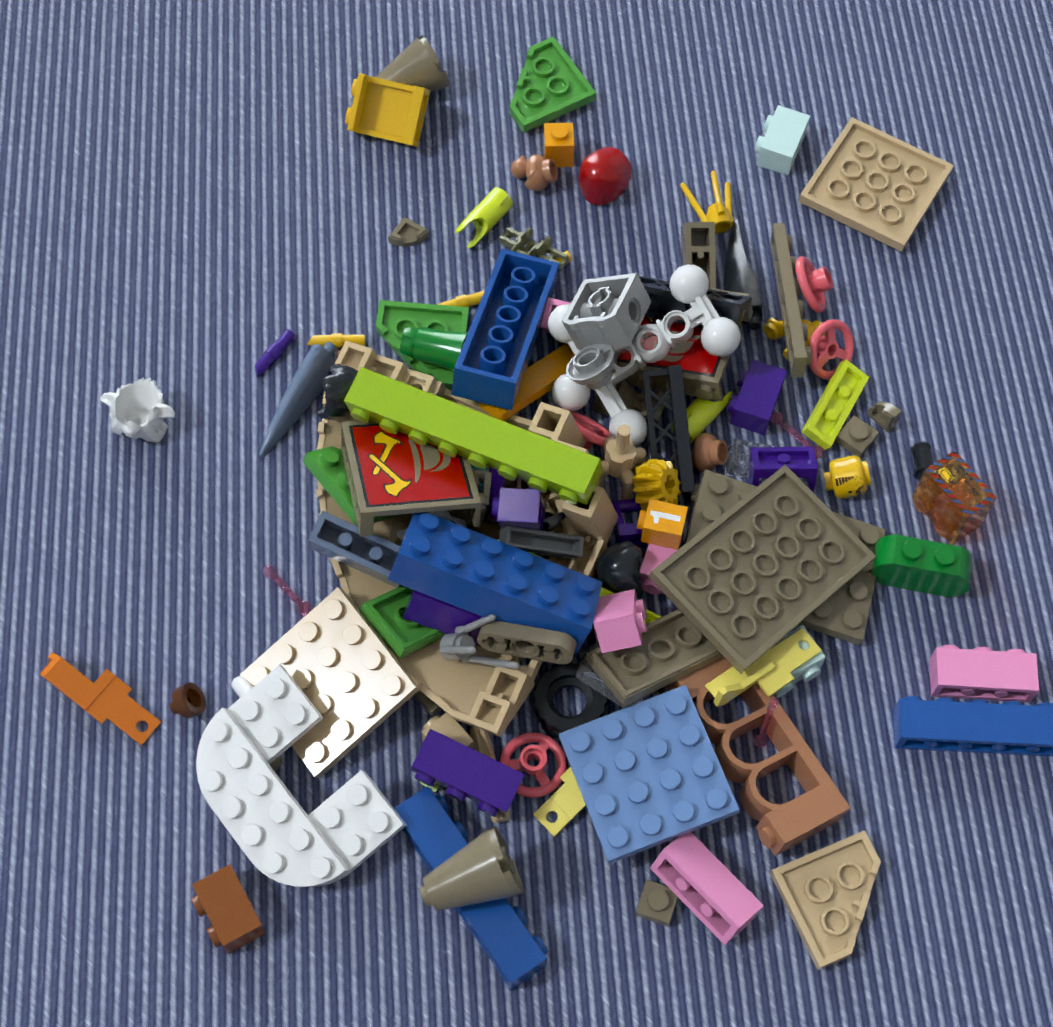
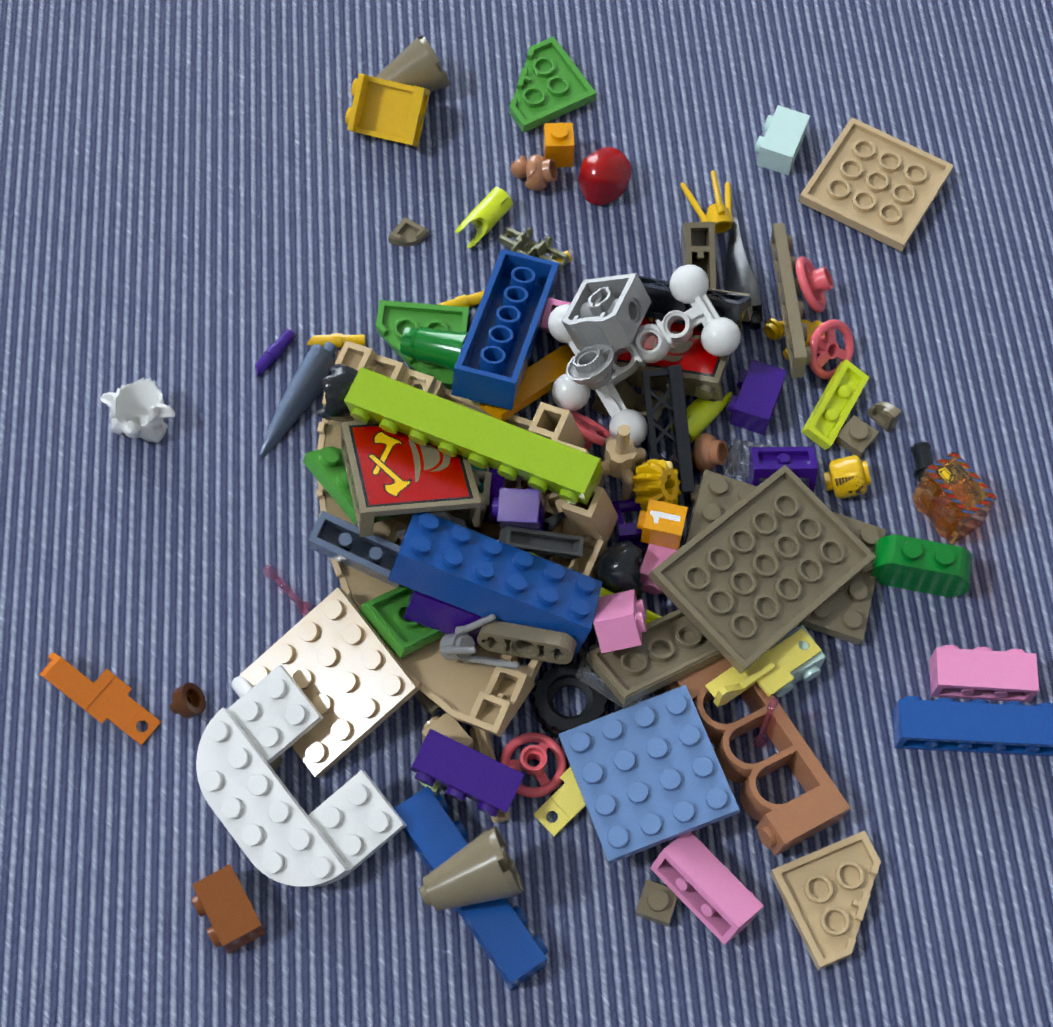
clear pink hinge [771,412,823,459] -> none

